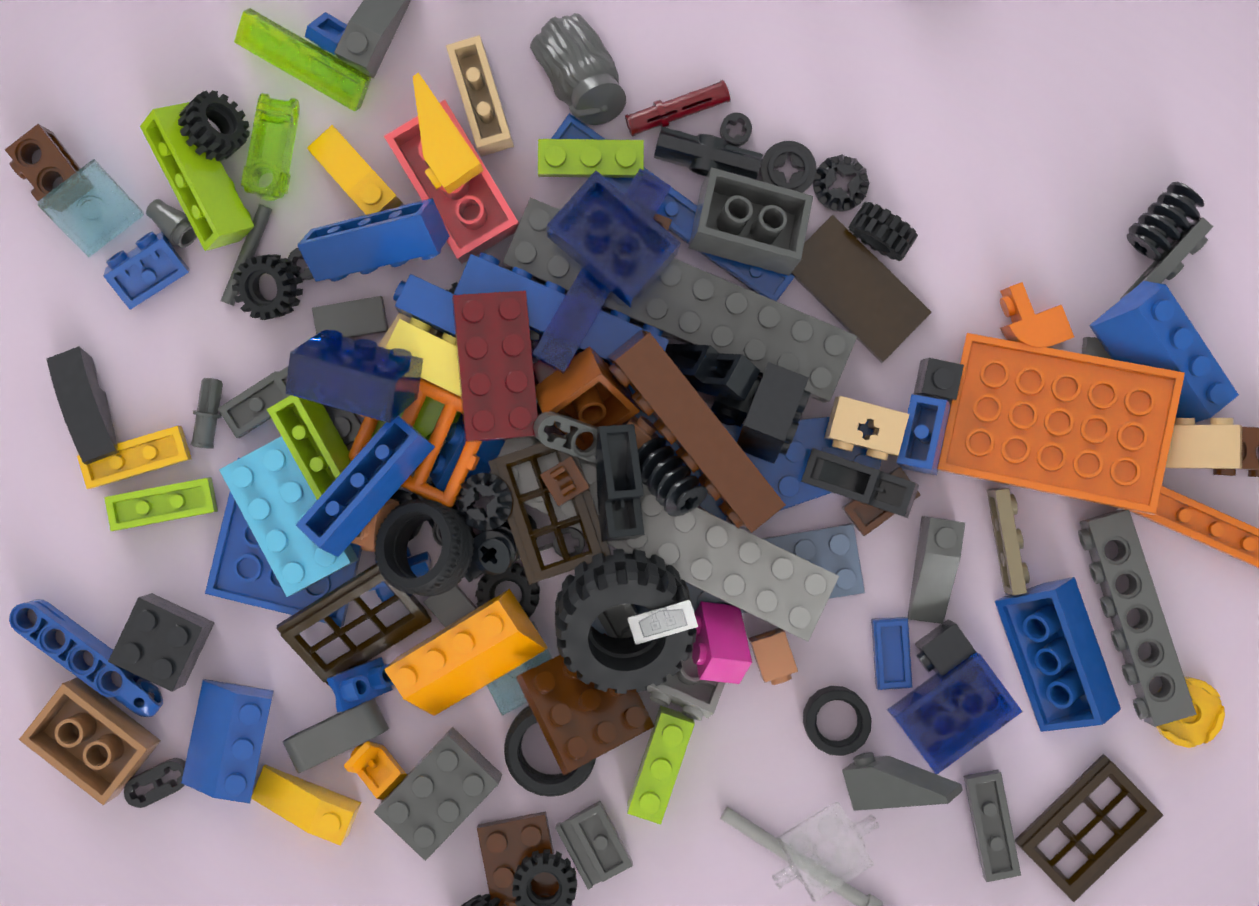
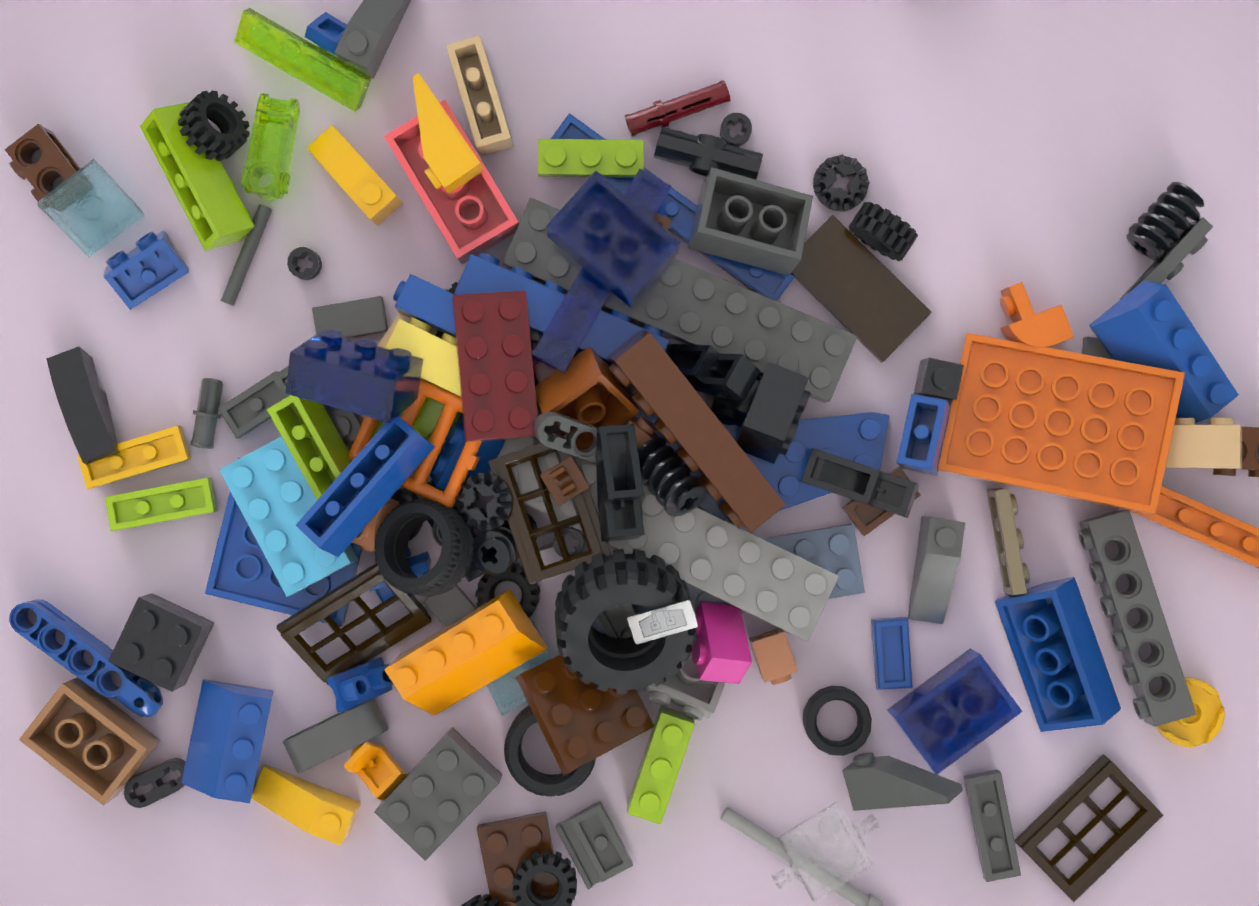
dark grey cone [146,199,197,248] -> none
black tyre [232,254,303,320] -> none
blue brick [297,198,450,282] -> none
dark grey hair [530,13,626,125] -> none
black gear [760,141,817,193] -> none
tan brick [824,396,909,461] -> none
black brick [915,619,976,676] -> none

